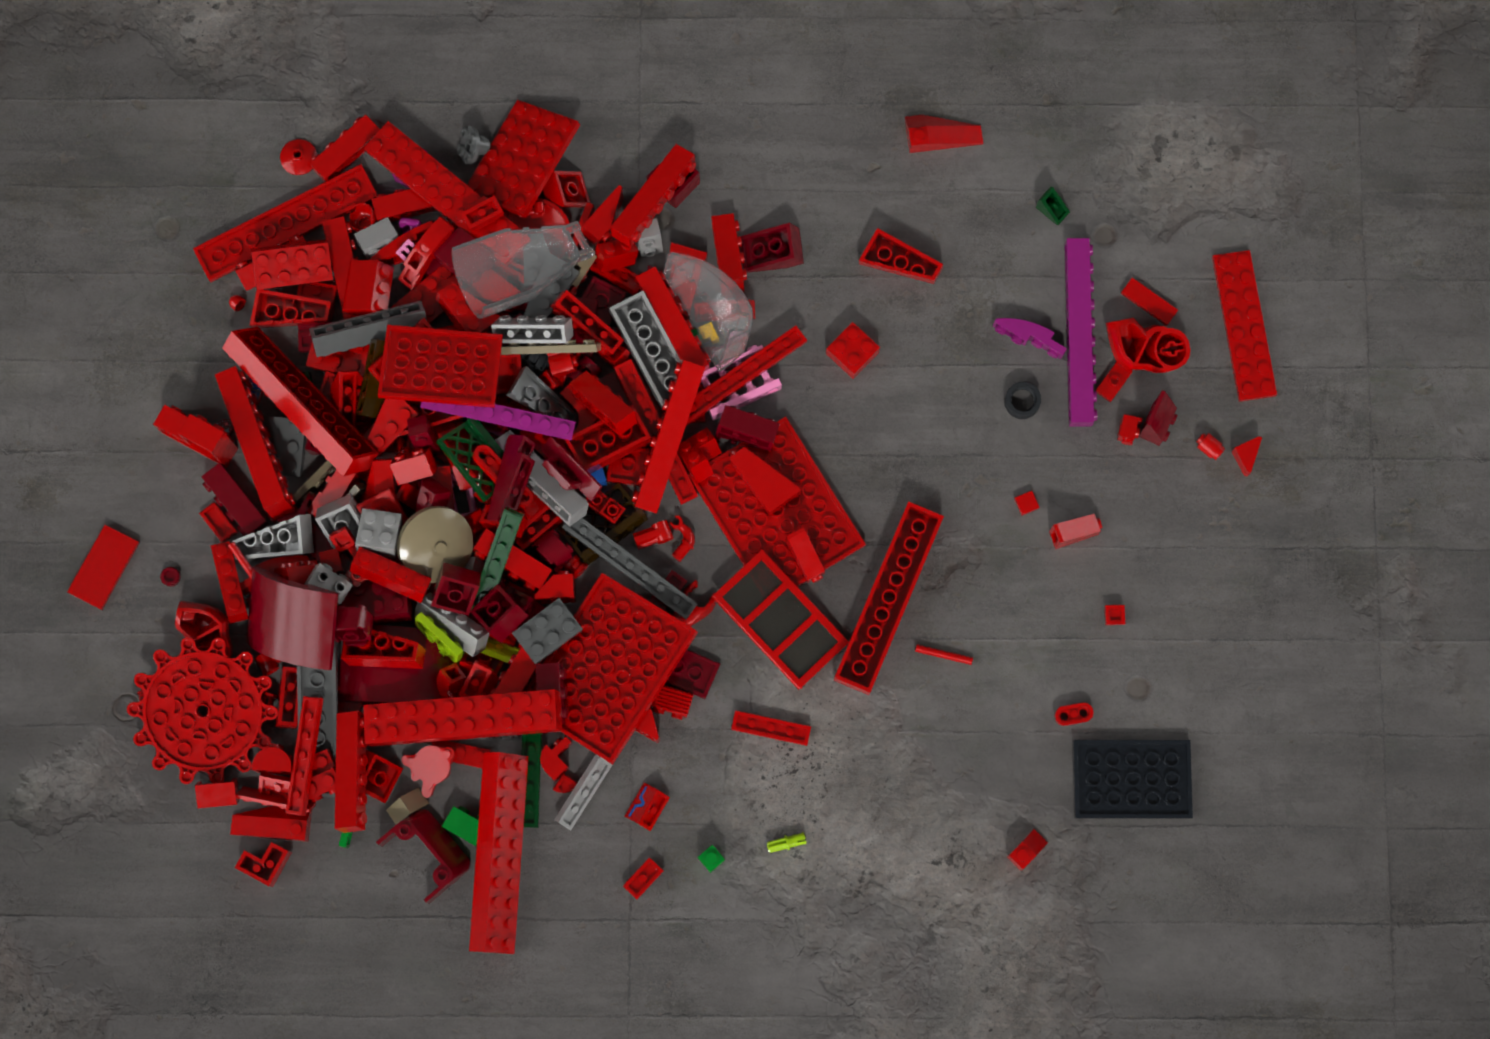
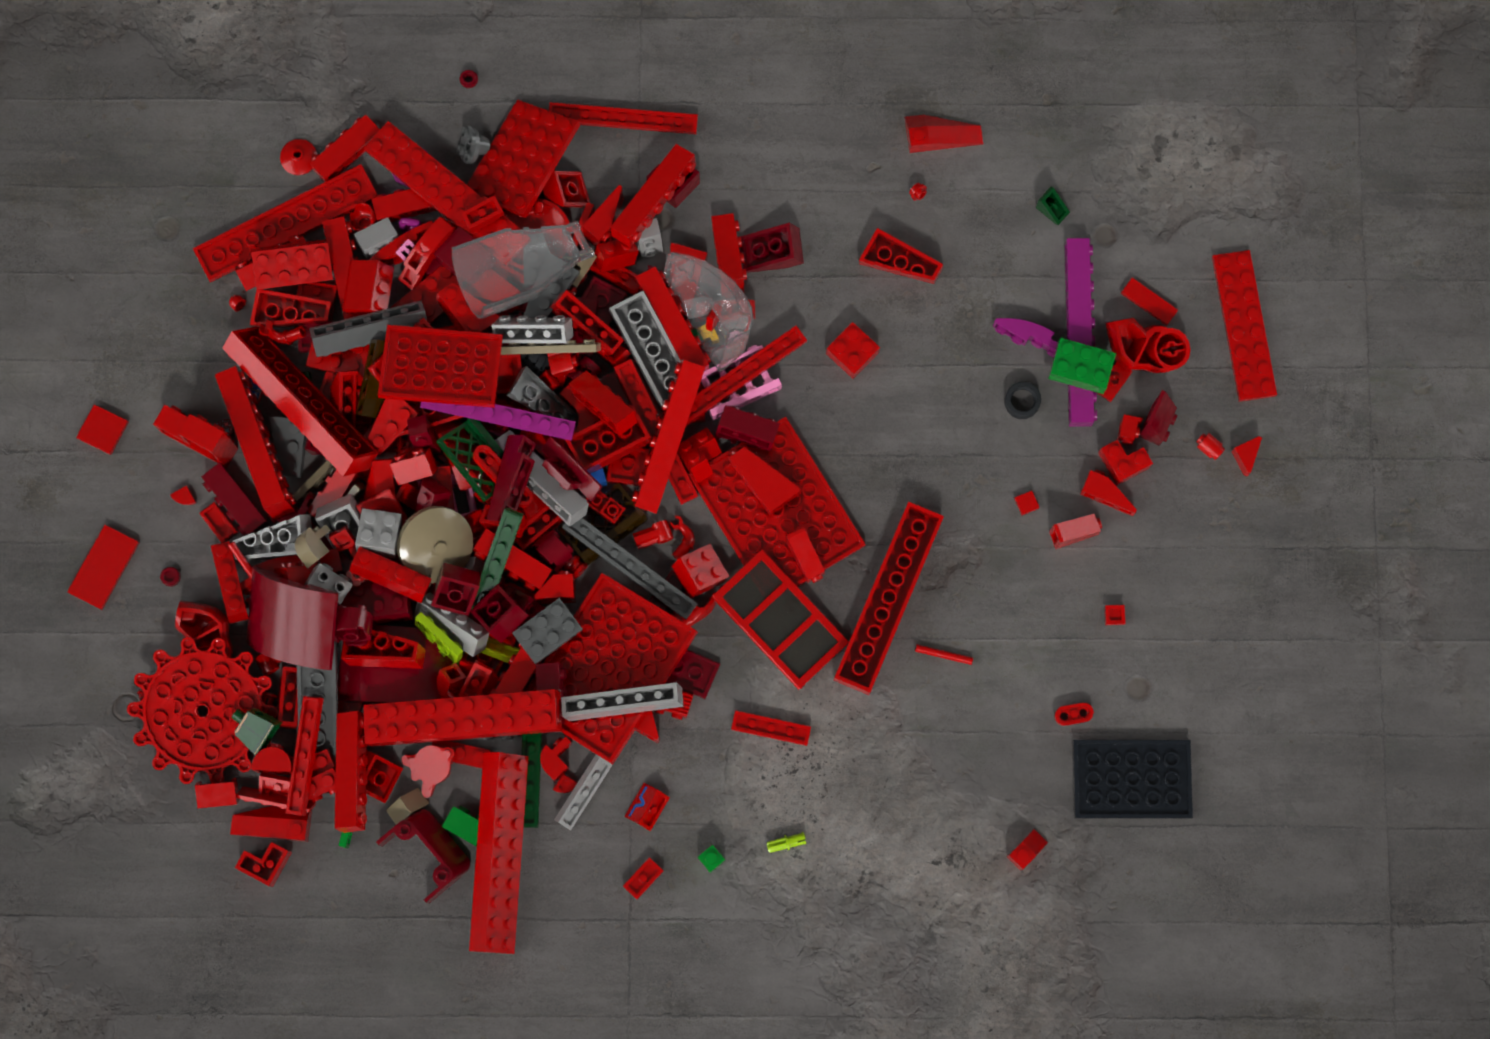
none -> red tile [76,405,129,455]
none -> red tile [170,485,196,505]
none -> torso [232,708,282,755]
none -> red piece [259,320,306,345]
none -> dark tan brick [295,525,331,568]
none -> dark red plate [459,70,478,88]
none -> red plate [549,102,698,135]
none -> light grey brick [561,682,684,721]
none -> red brick [672,544,729,599]
none -> clear bracket [684,295,714,319]
none -> red tile [706,304,722,332]
none -> red plate [909,183,927,201]
none -> green brick [1048,338,1116,394]
none -> red slope [1080,470,1137,516]
none -> red brick [1098,439,1153,485]

